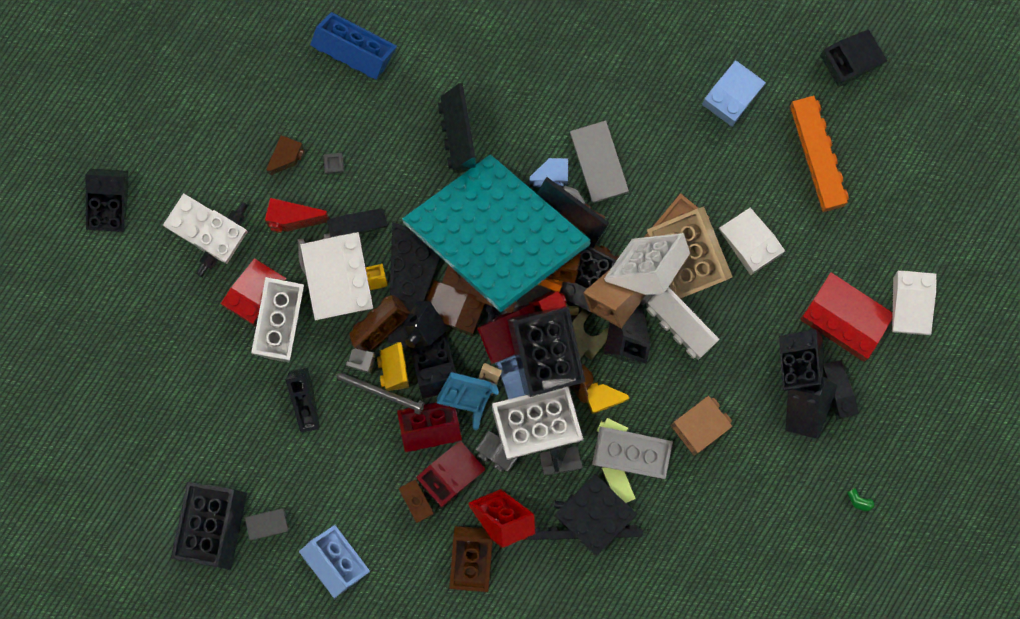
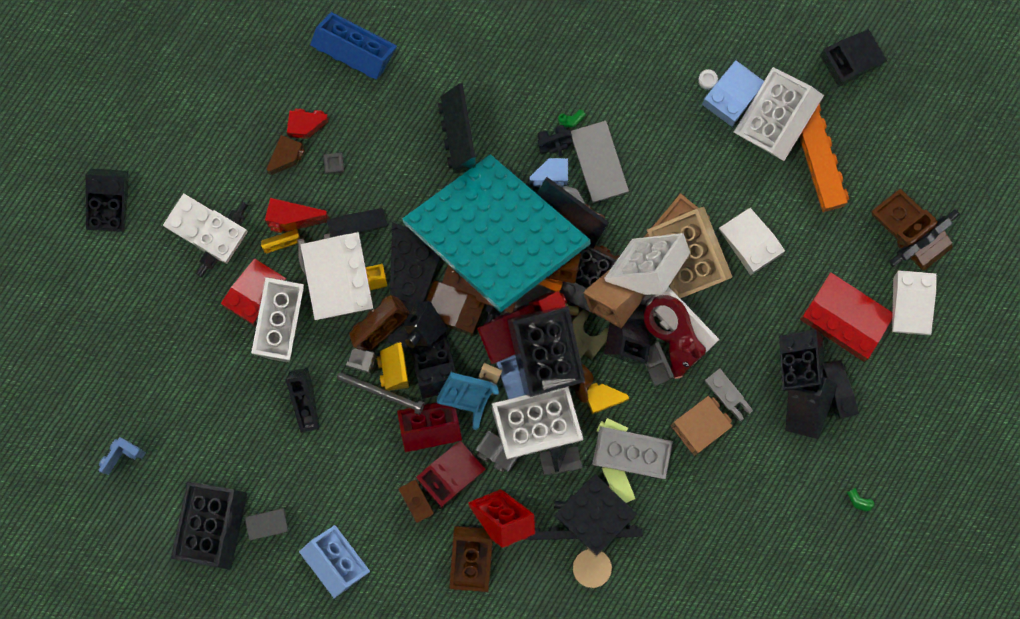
none -> medium blue bracket [98,437,146,475]
none -> yellow slope [261,229,300,254]
none -> red slope [287,109,329,139]
none -> black hips [538,124,573,157]
none -> green arm [558,109,586,127]
none -> tan tile [573,549,612,588]
none -> dark red animal [644,295,706,378]
none -> dark grey panel [644,342,674,387]
none -> white tile [698,70,718,90]
none -> light grey hinge [705,369,753,421]
none -> white slope [734,67,824,161]
none -> reddish brown piece [871,189,960,271]

